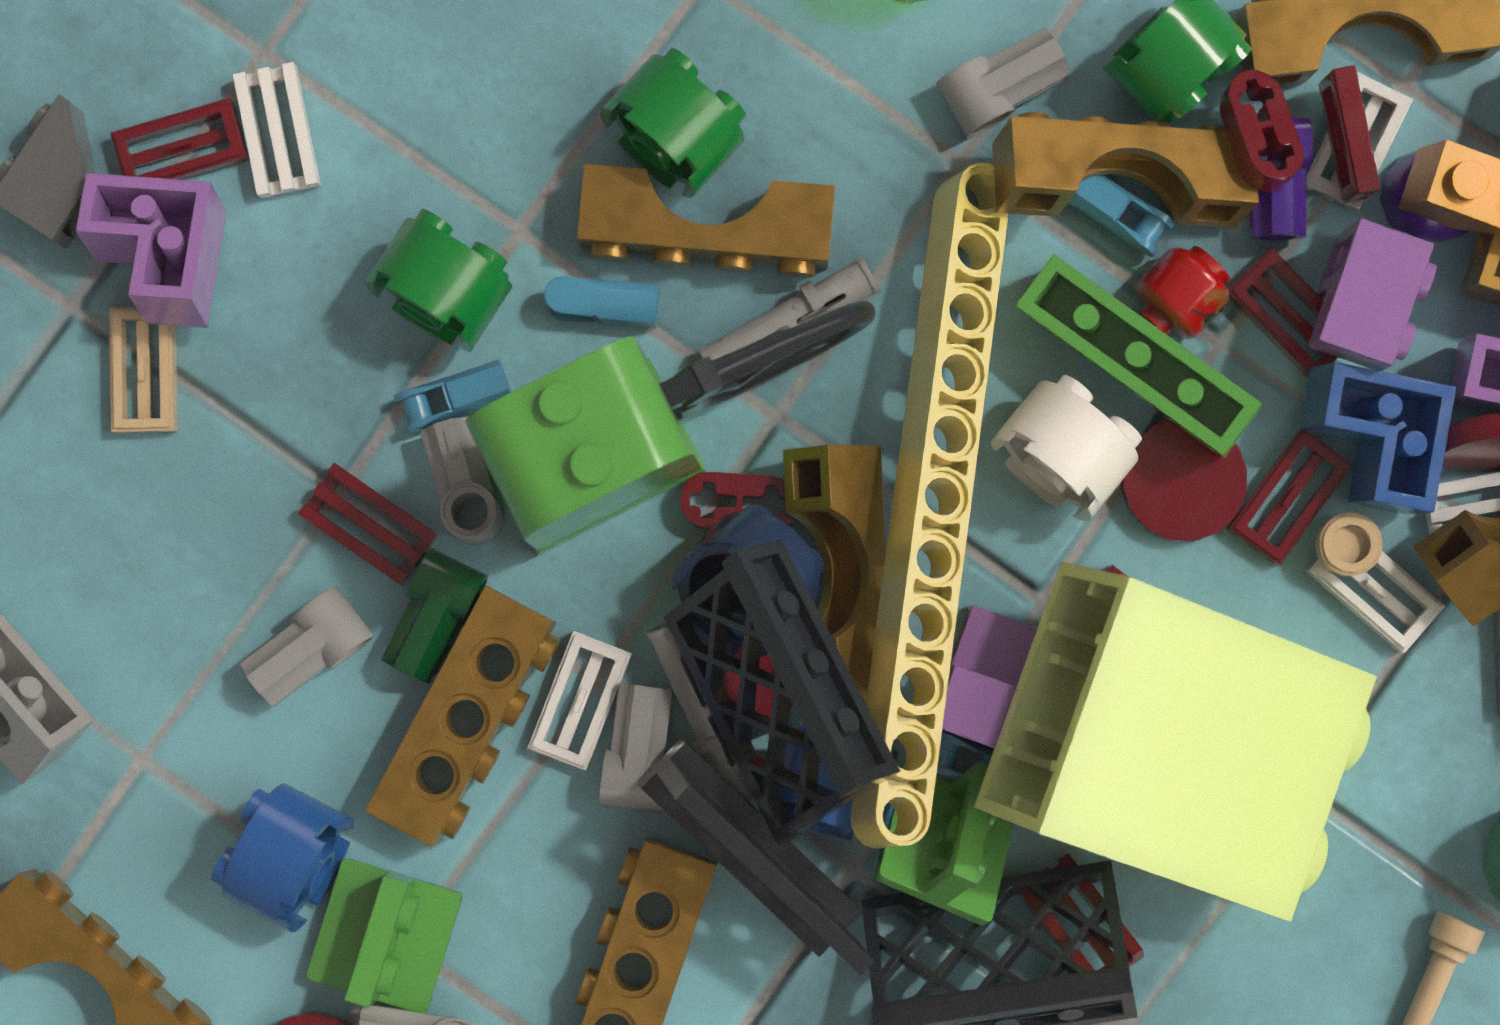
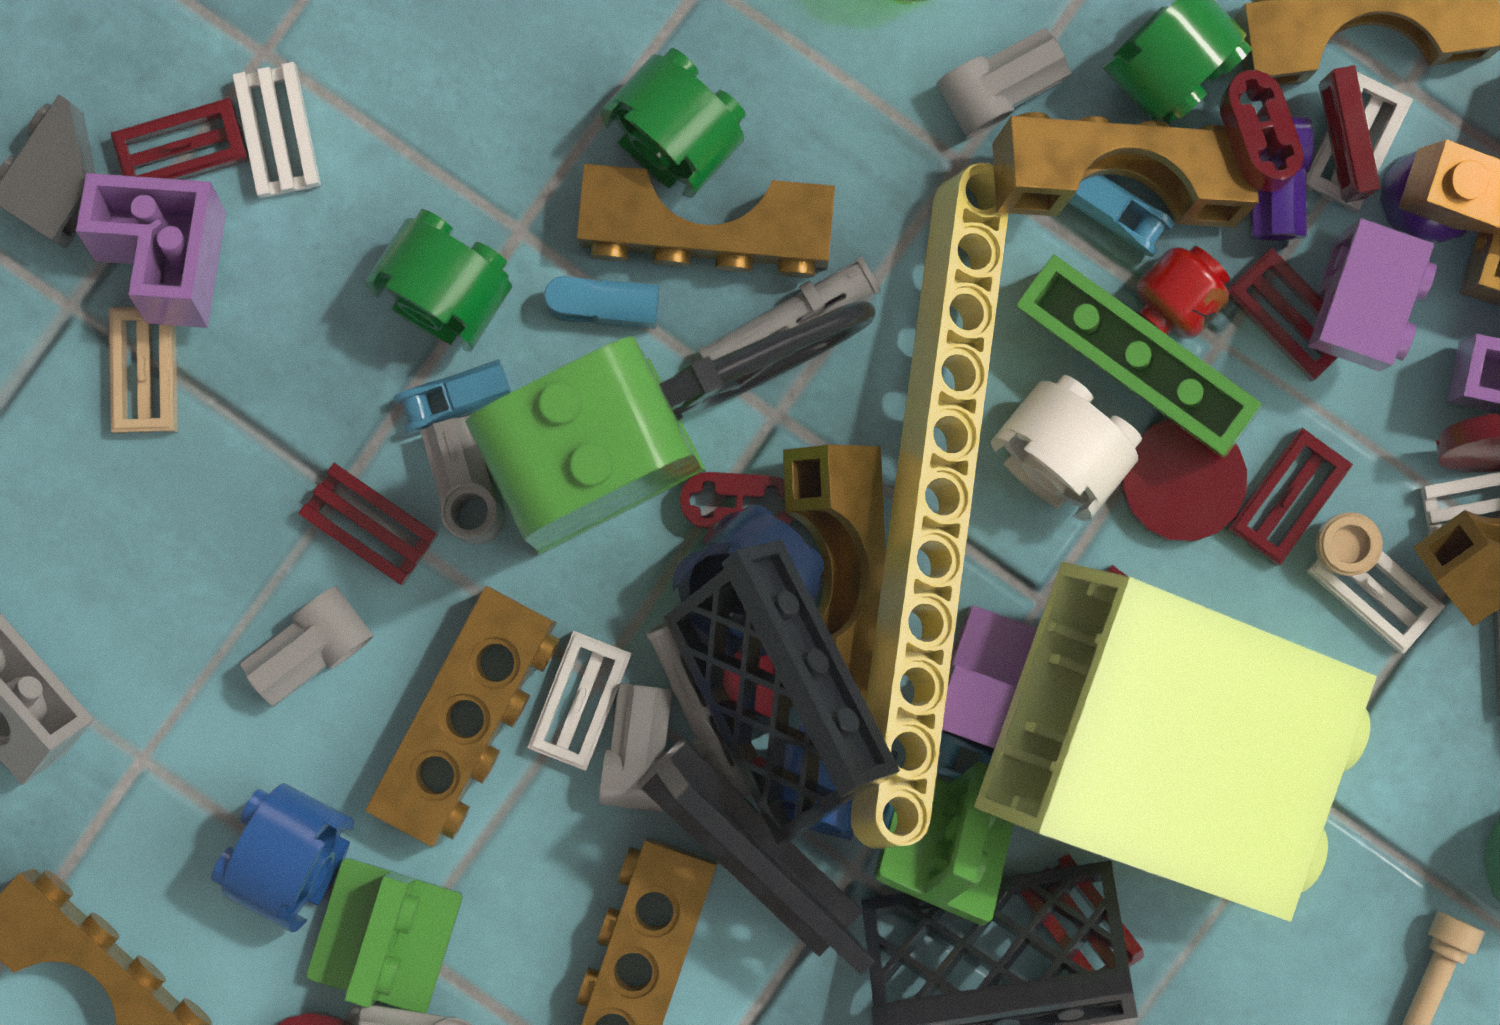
dark green piece [381,548,488,684] -> none
blue brick [1299,362,1456,514] -> none

